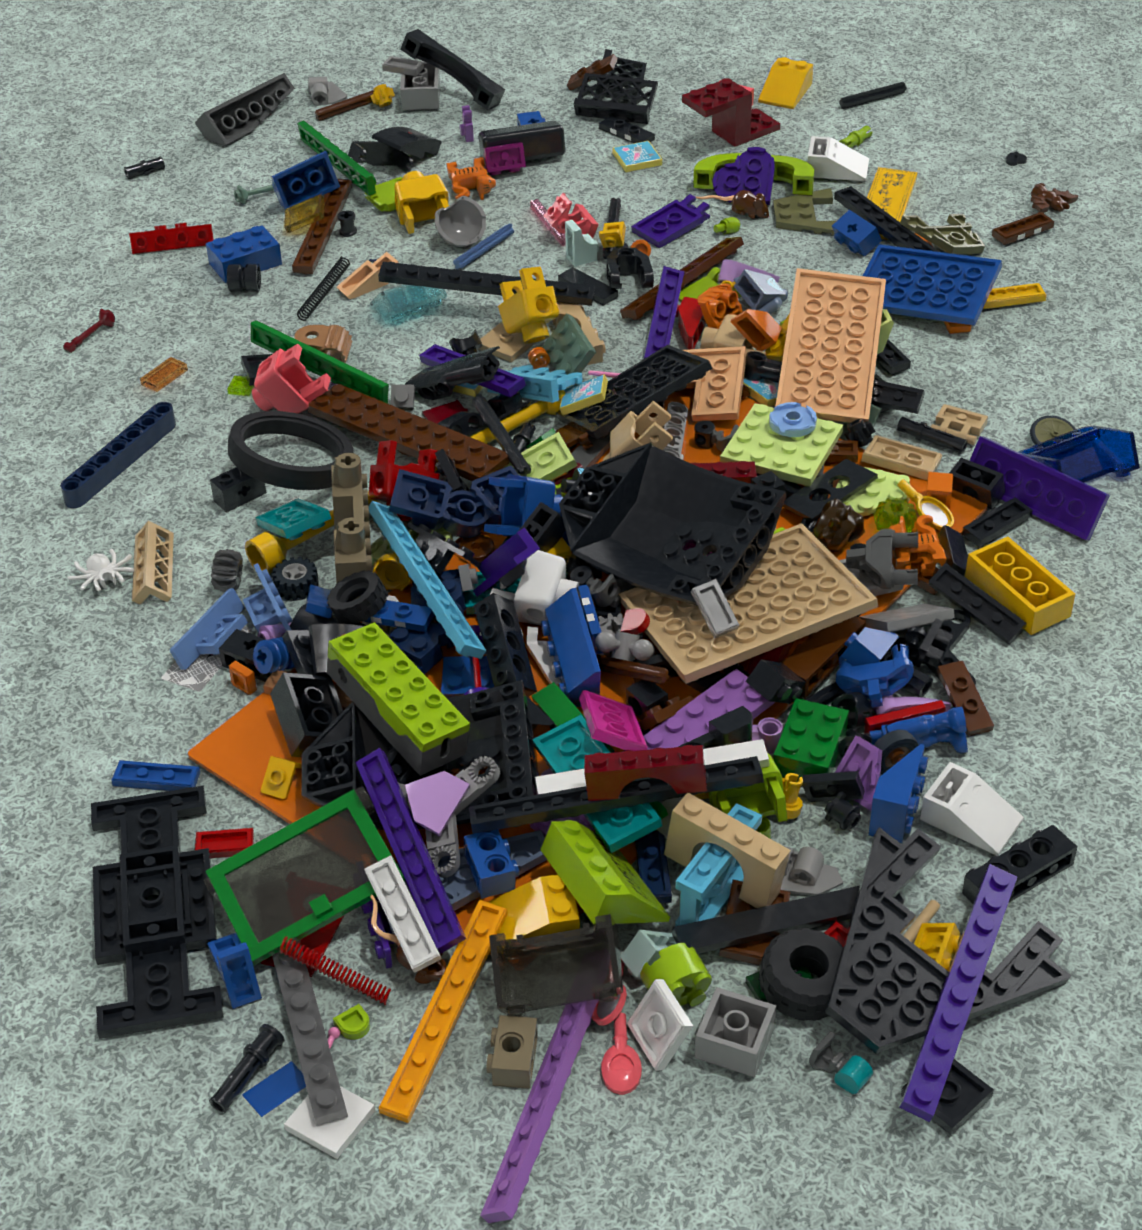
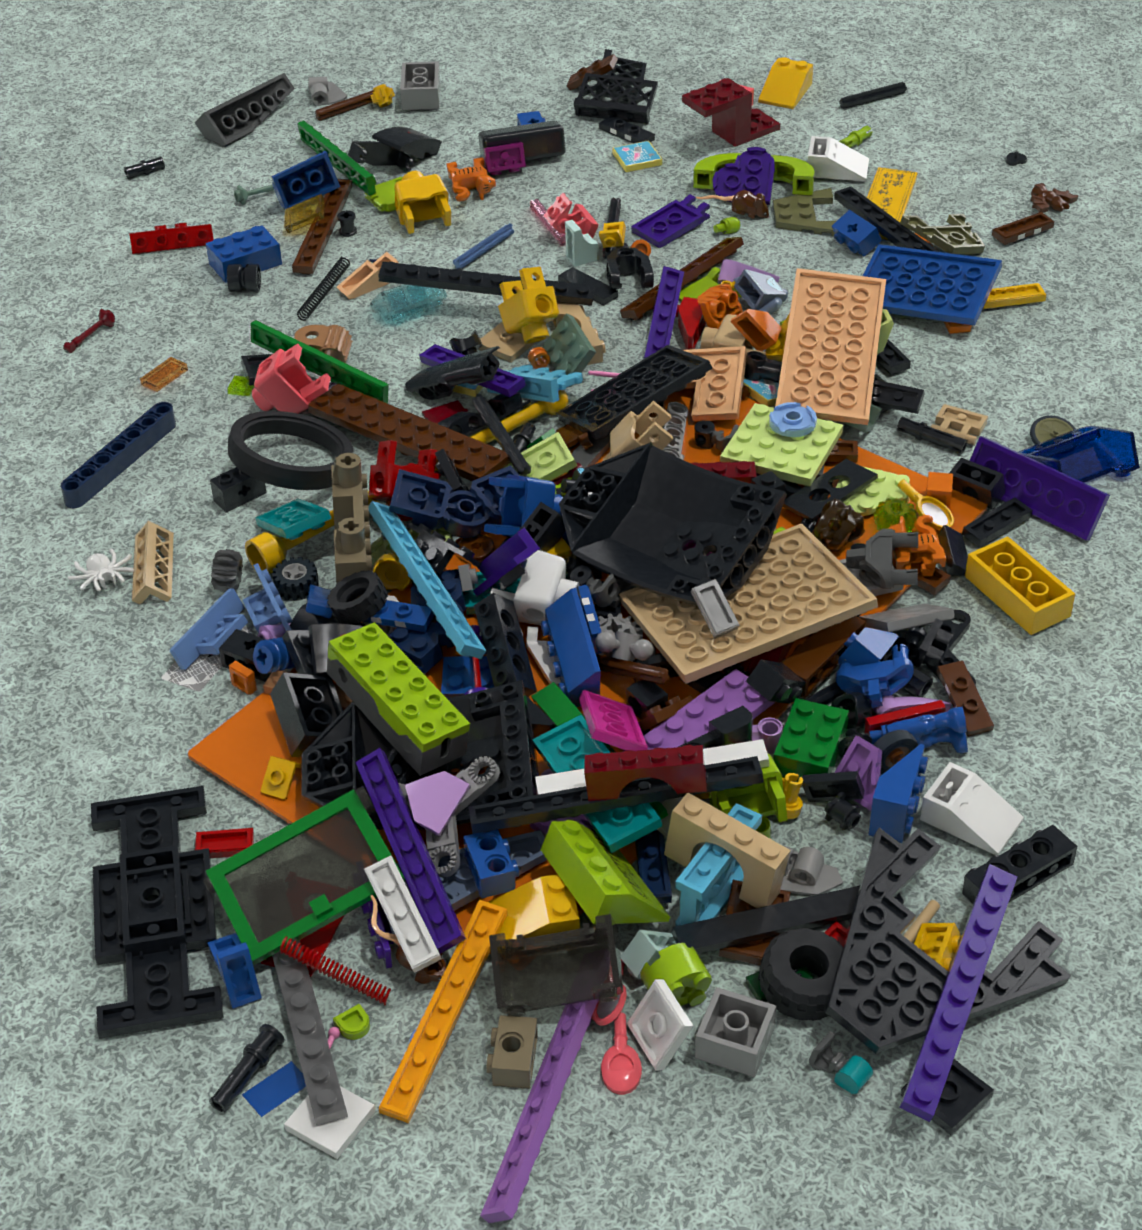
blue tile [111,760,200,791] -> none
light grey tile [382,56,424,76] -> none
light grey plate [391,384,415,409] -> none
black arch [400,29,506,110] -> none
light grey cylinder [435,196,486,247] -> none
medium lavender plate [459,105,474,142] -> none
tile [559,374,608,415] -> none
tile [620,608,650,635] -> none
black gear [844,418,876,448] -> none
tan tile [861,435,942,480] -> none
black plate [929,563,1026,645] -> none

